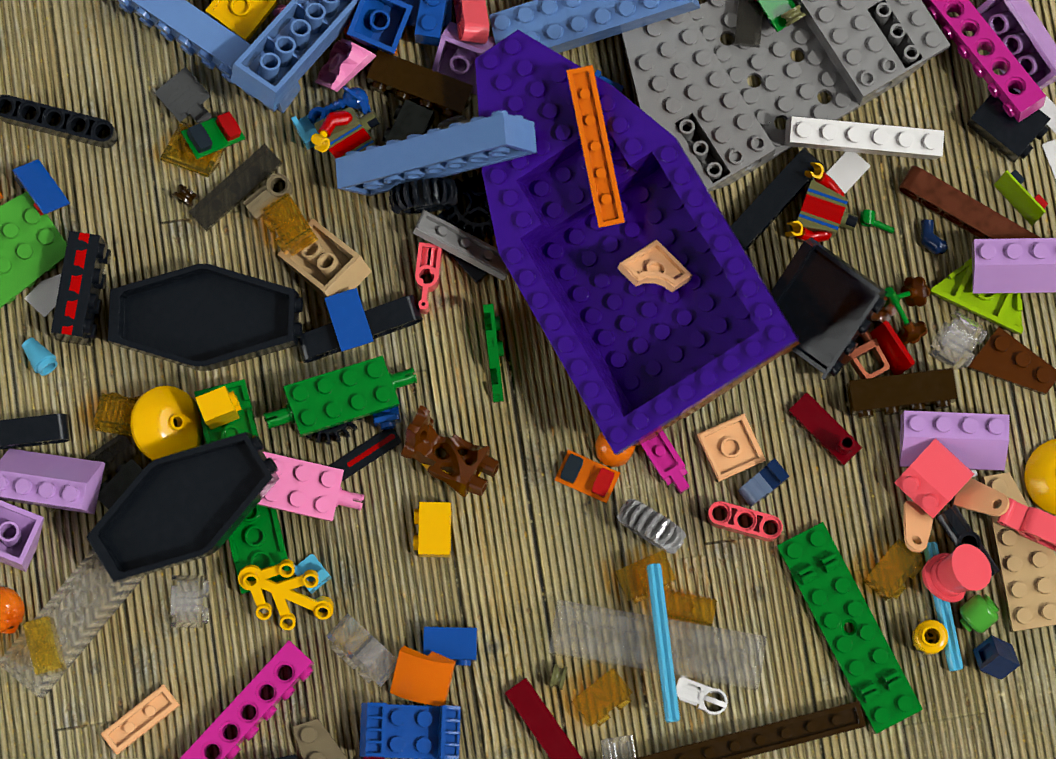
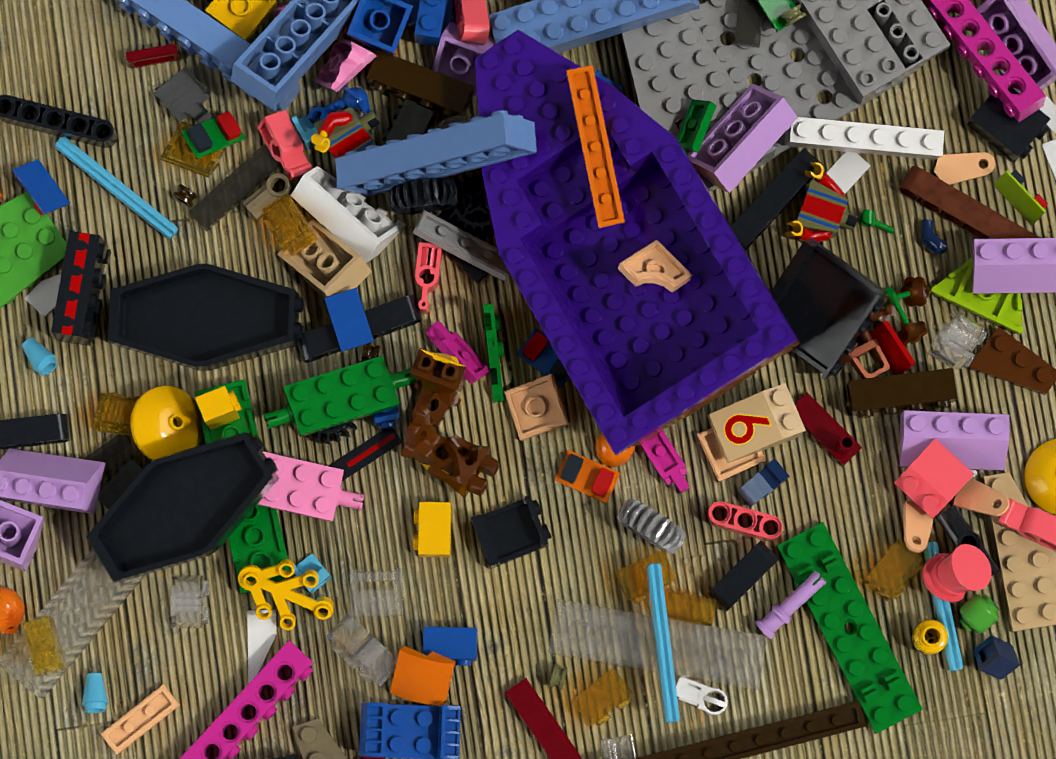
none -> medium azure axle [55,137,178,239]
none -> medium azure cone [82,673,109,713]
none -> dark red tile [126,43,181,69]
none -> white sticker [247,610,277,683]
none -> coral piece [257,110,313,180]
none -> white wedge [291,166,406,263]
none -> clear plate [350,568,404,617]
none -> dark brown bush [361,343,380,362]
none -> reddish brown hips [410,348,467,429]
none -> dark pink hinge [426,321,490,385]
none -> black panel [471,495,552,569]
none -> light nougat tile [504,374,570,441]
none -> piece [516,328,570,388]
none -> green plate [677,99,716,153]
none -> lavender slope [687,84,798,193]
none -> tan slope [707,383,806,463]
none -> black beam [707,540,780,612]
none -> lavender pin [755,571,827,639]
none -> light nougat piece [934,152,995,185]

